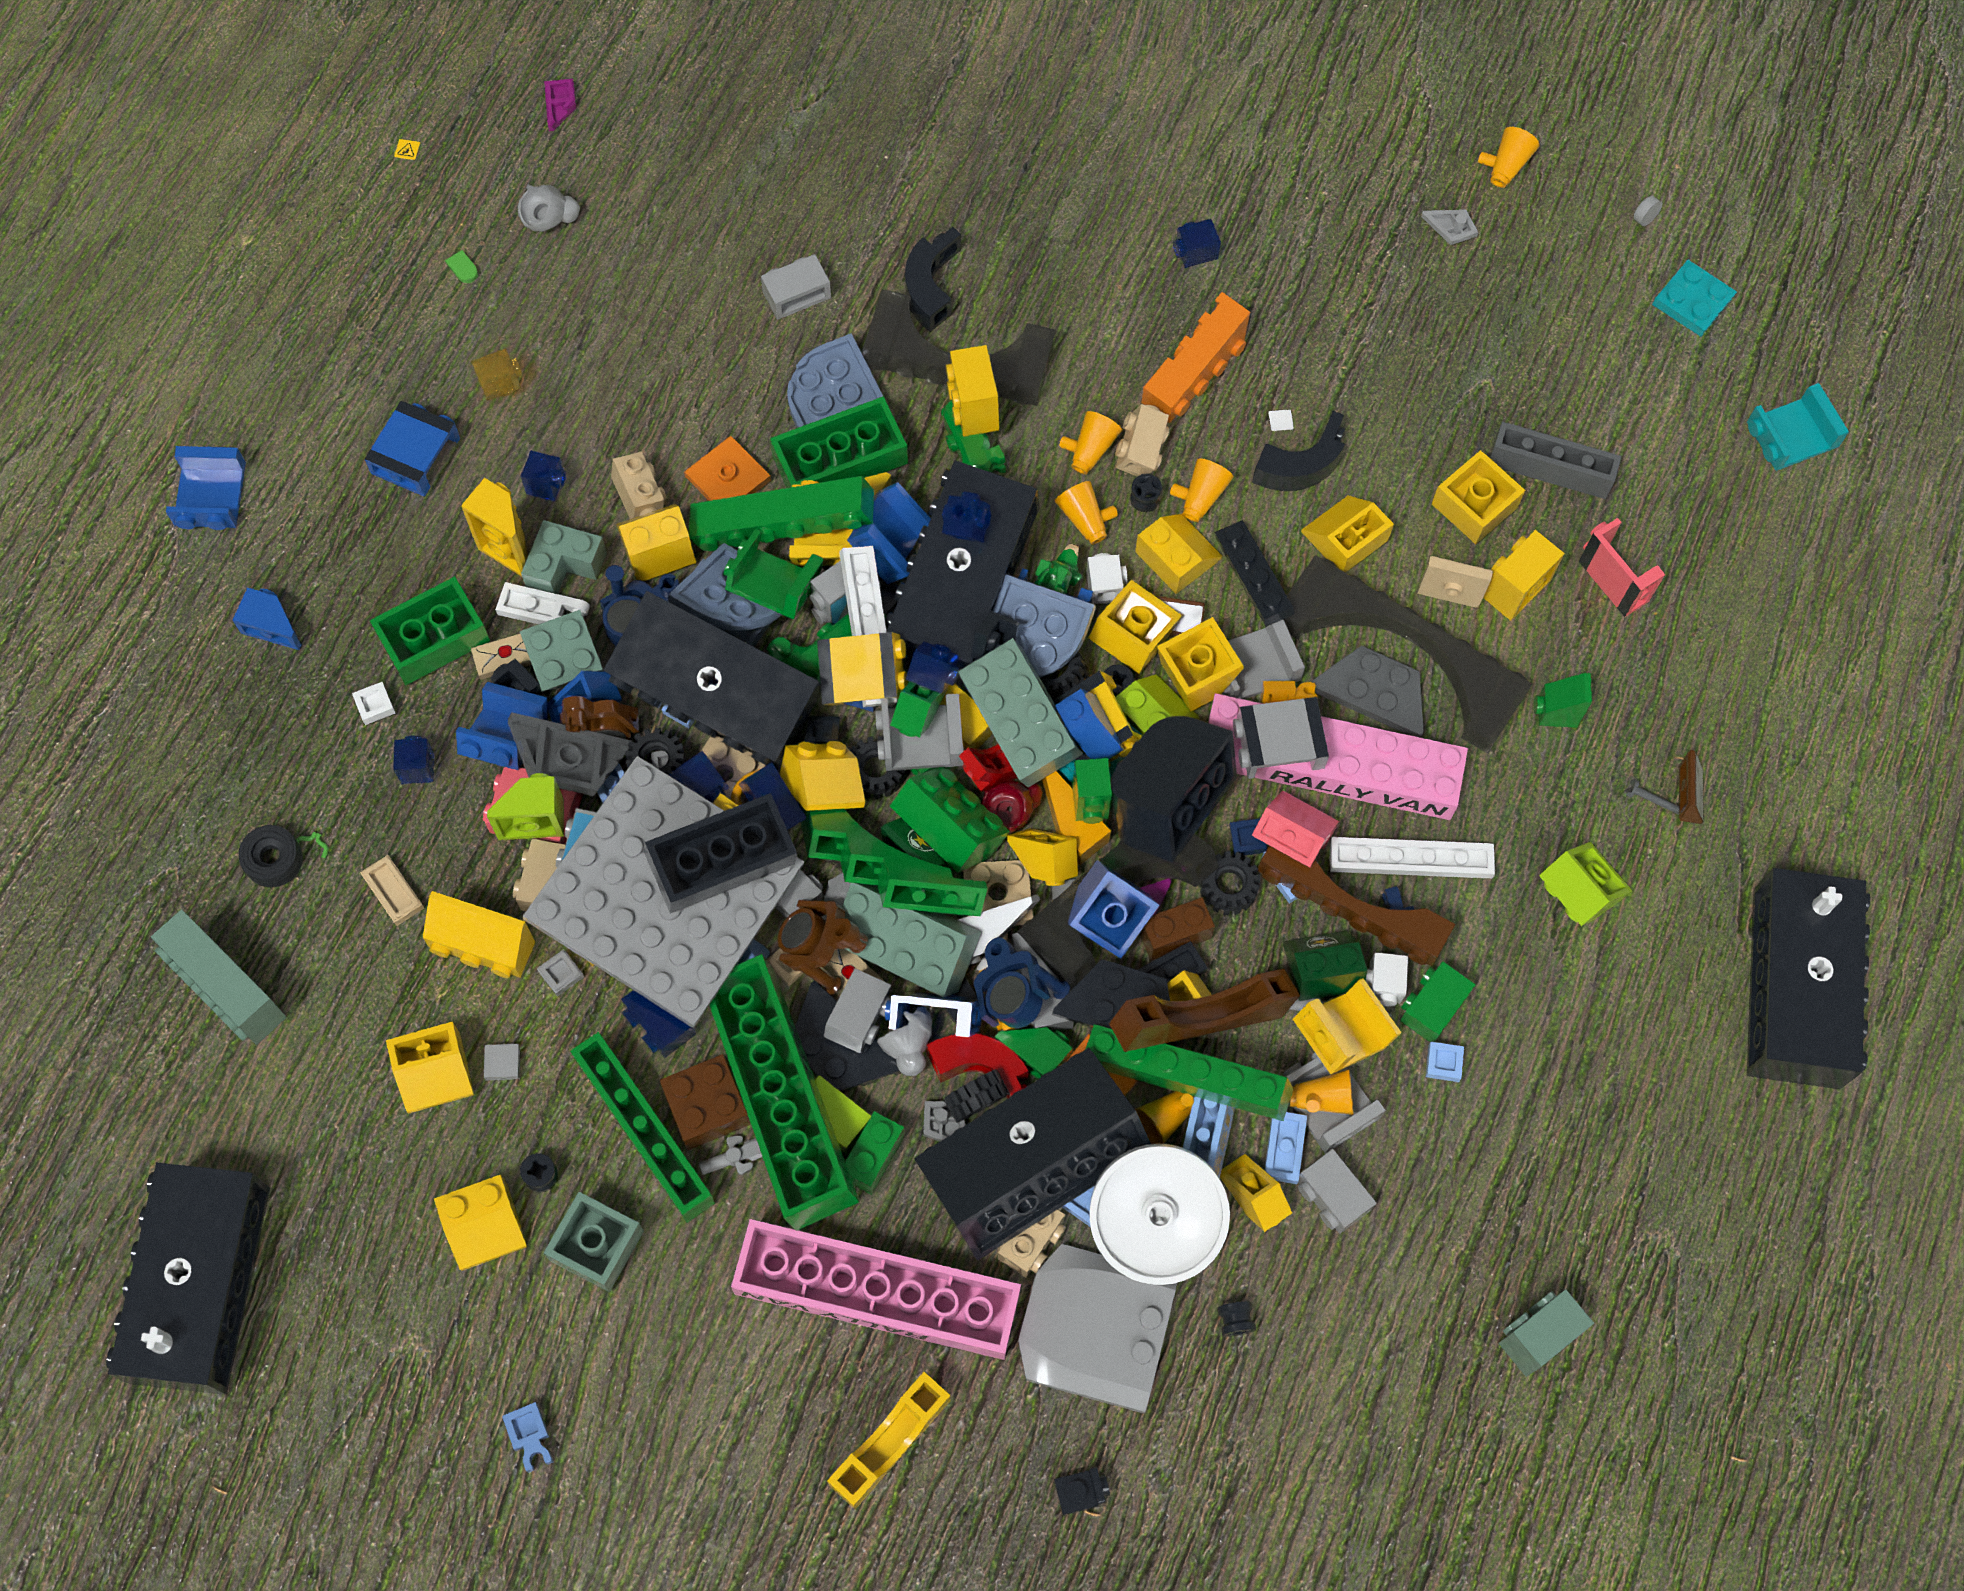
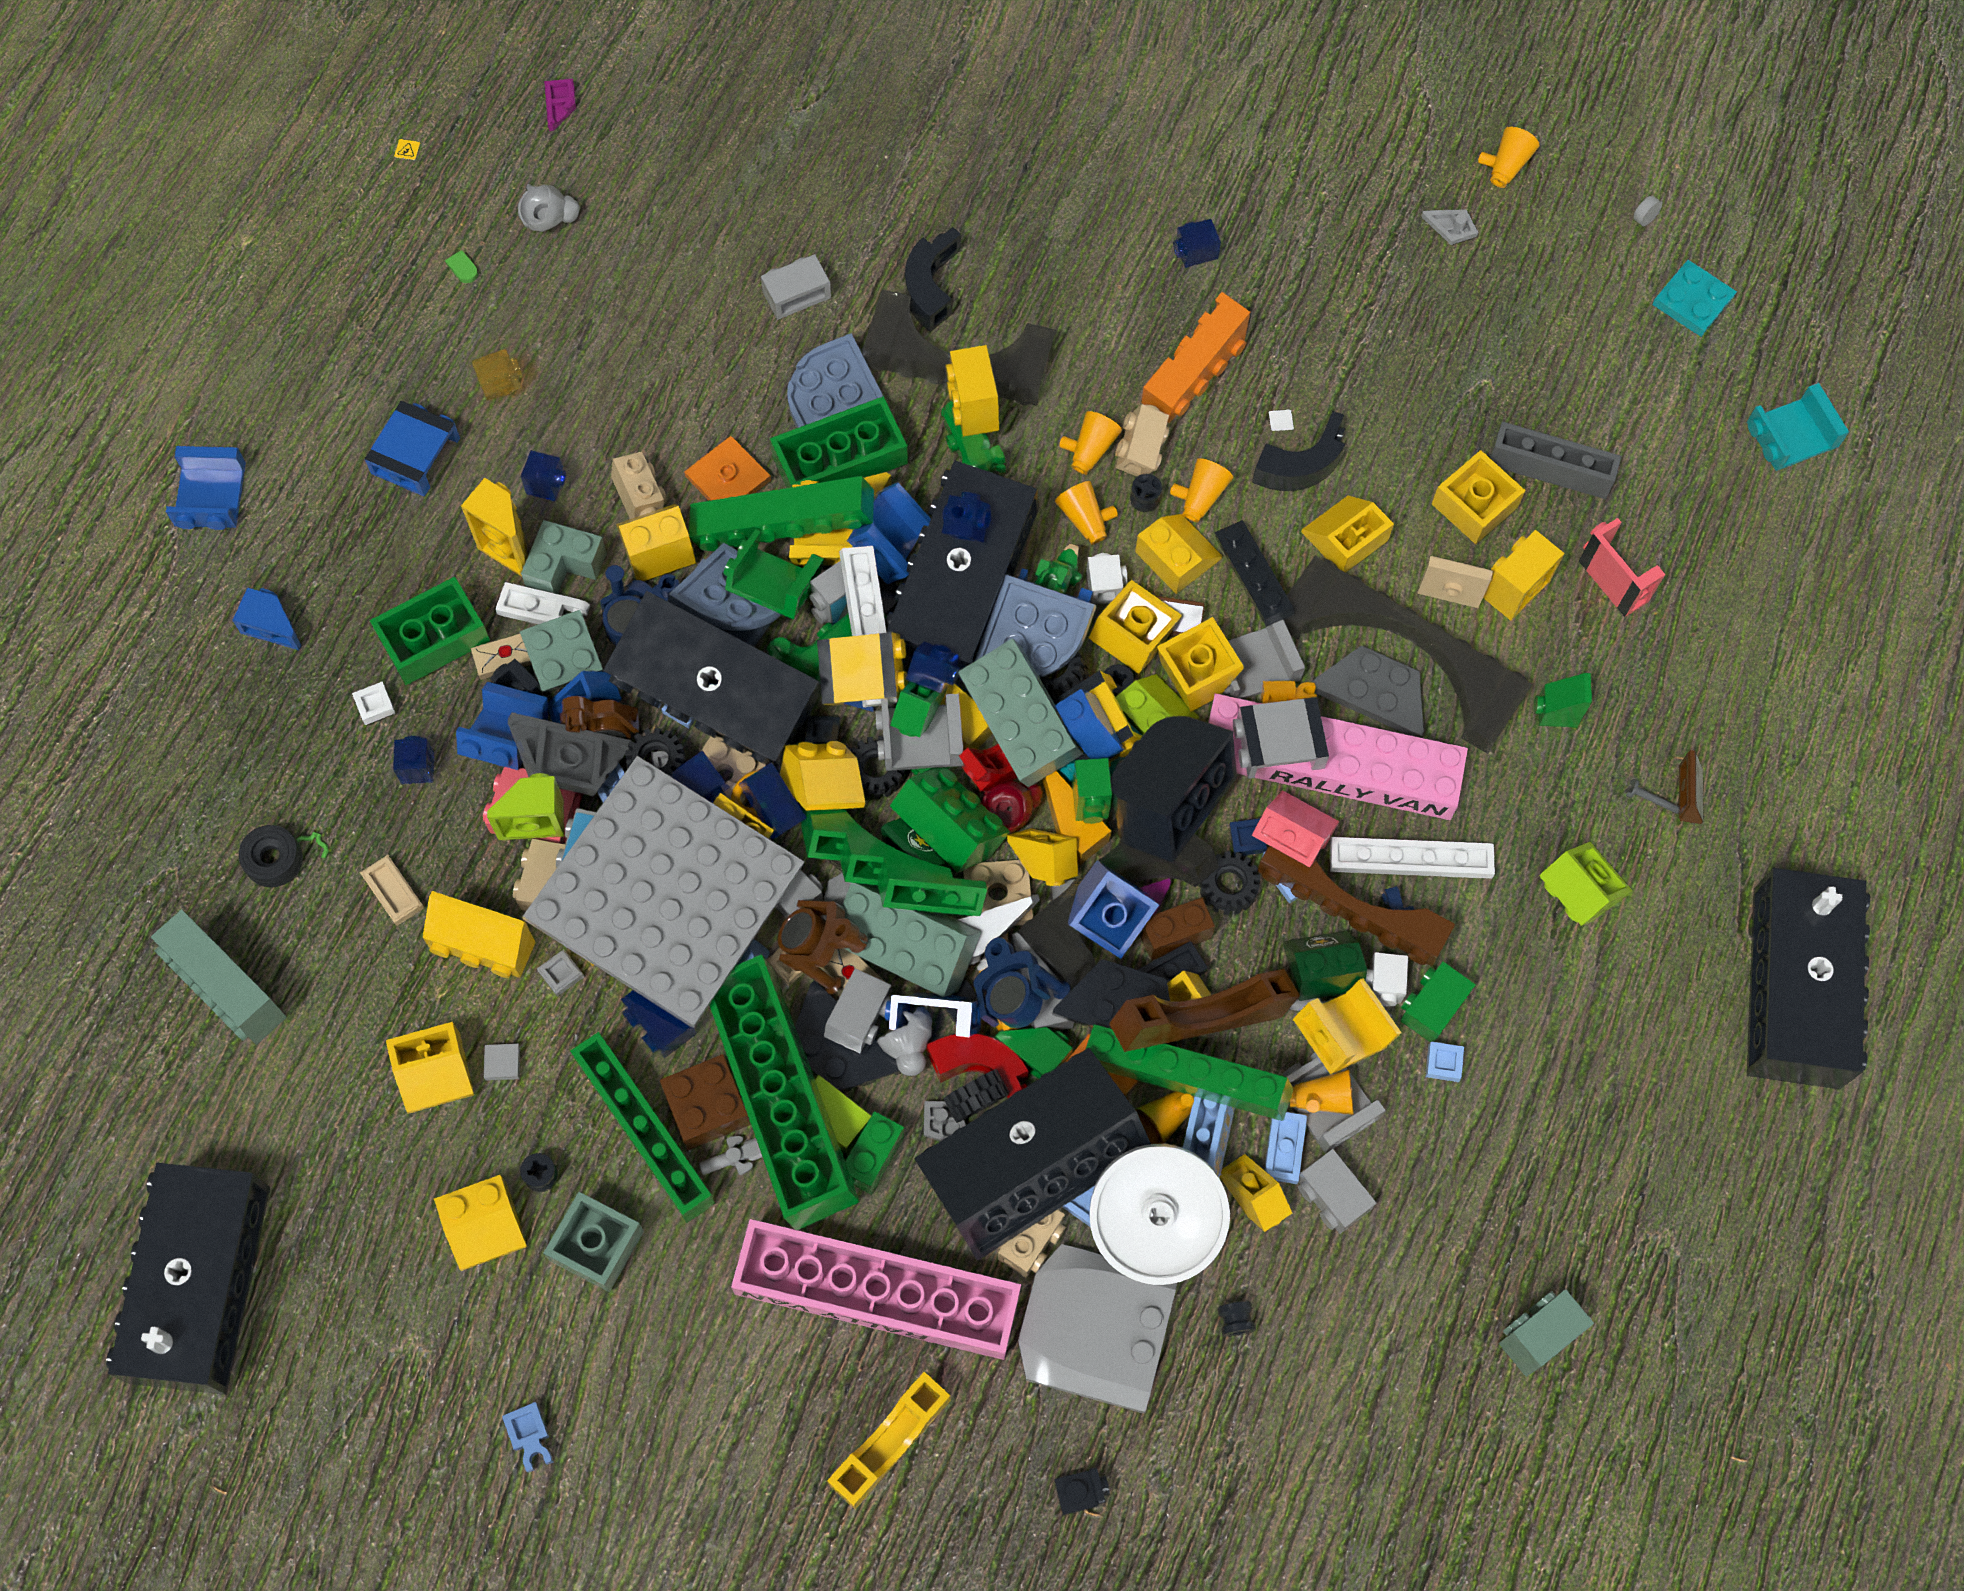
black brick [644,793,797,914] -> none
black bracket [971,611,1020,659] -> none

